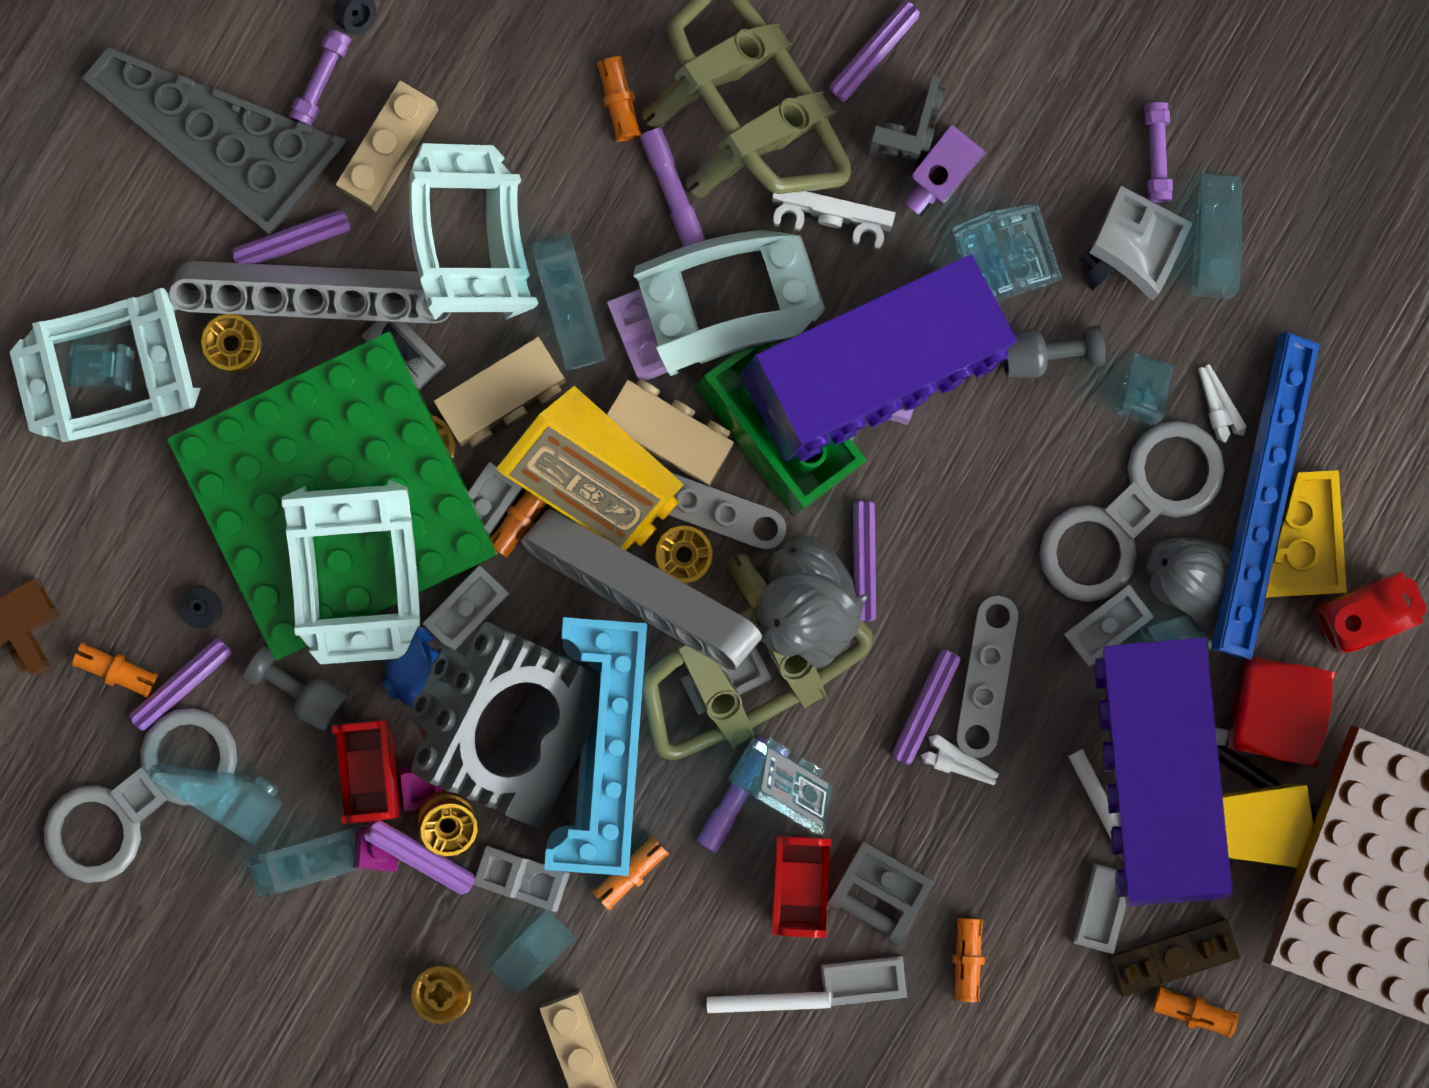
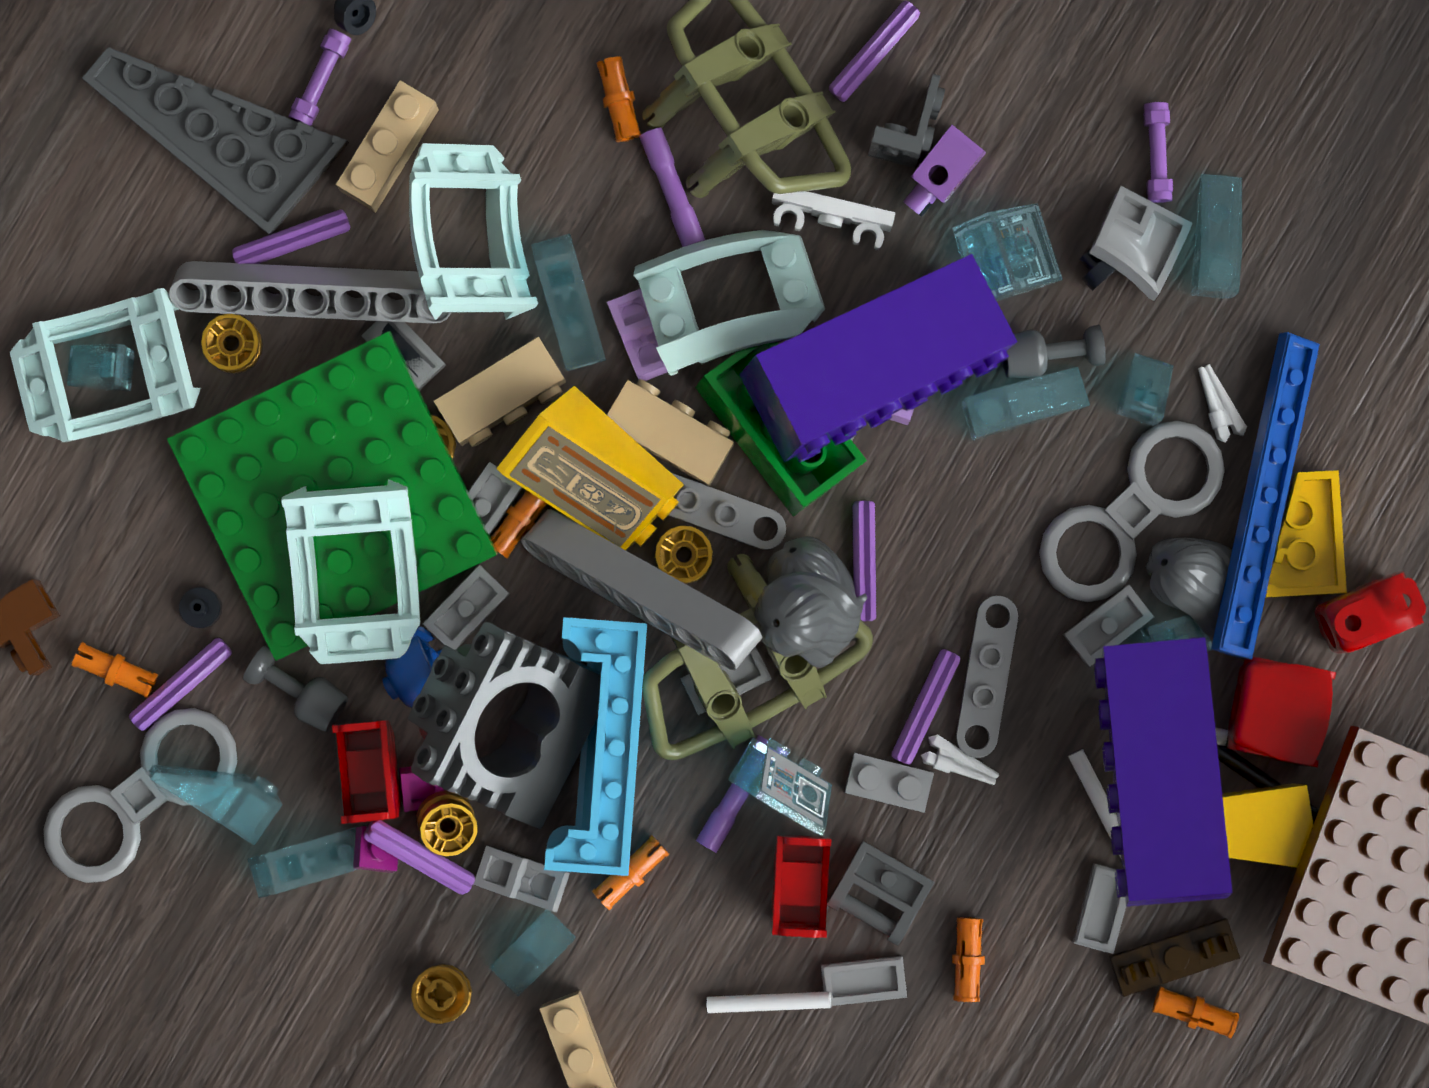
none -> light grey plate [844,753,934,813]
none -> clear light blue slope [961,367,1090,441]

